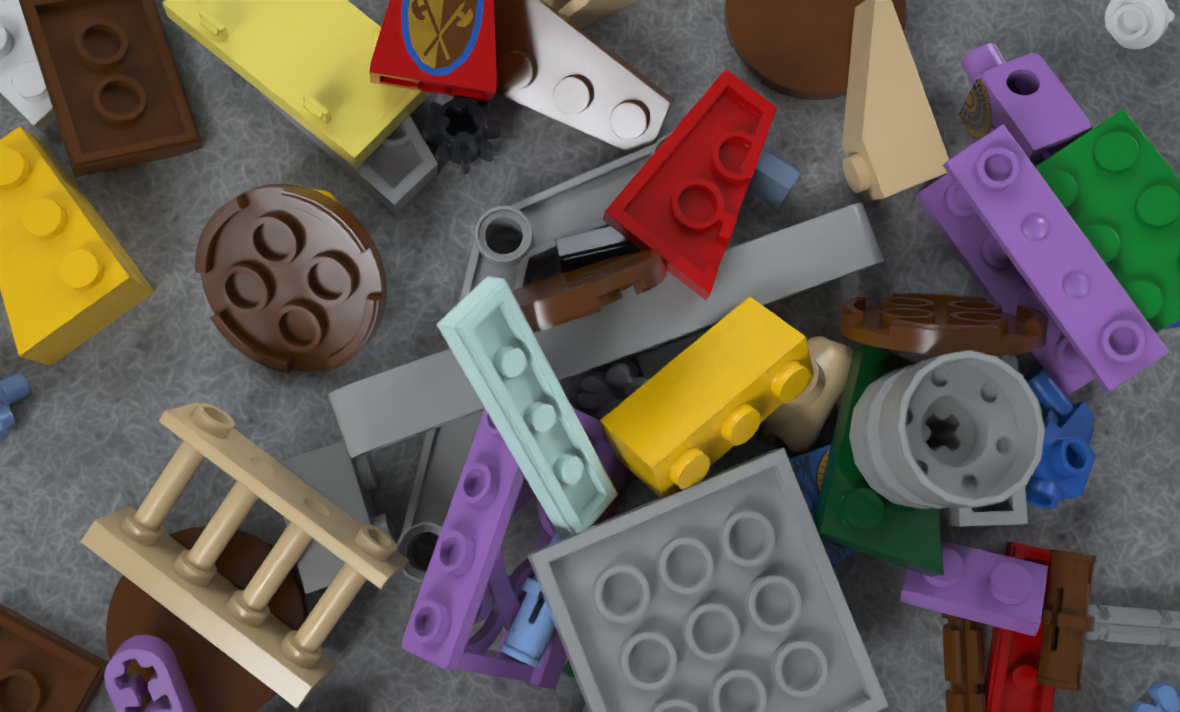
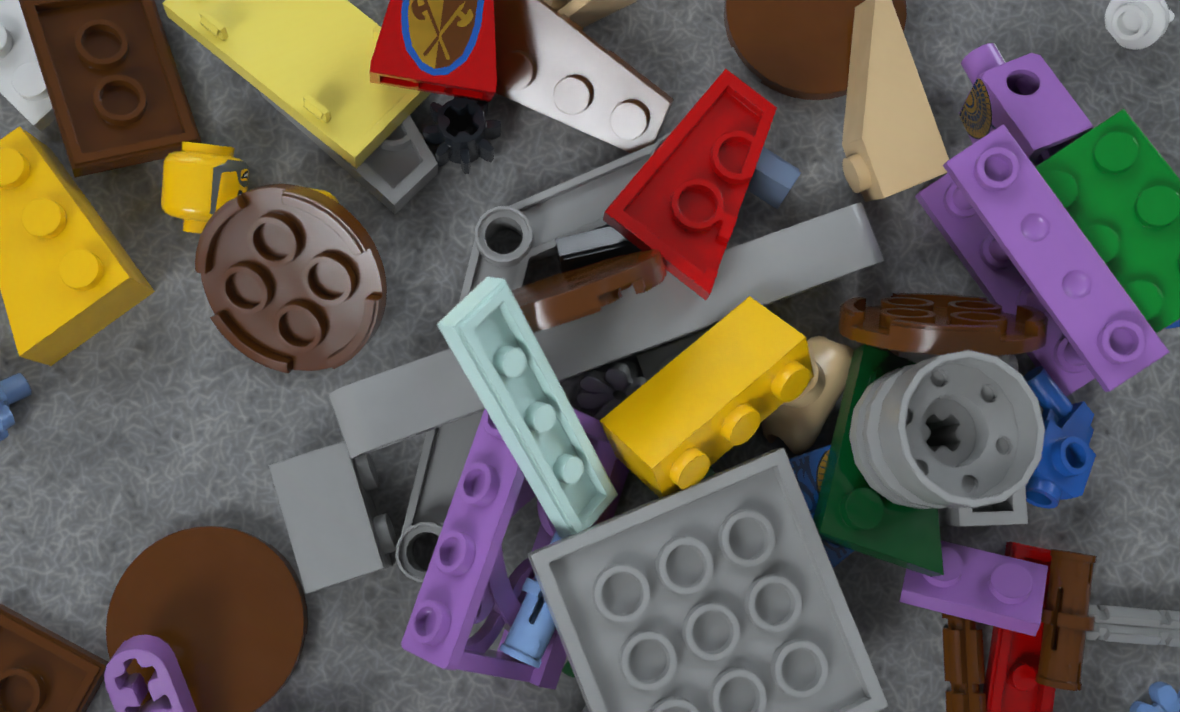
tan fence [81,402,410,708] -> none
none -> yellow head [161,142,249,234]

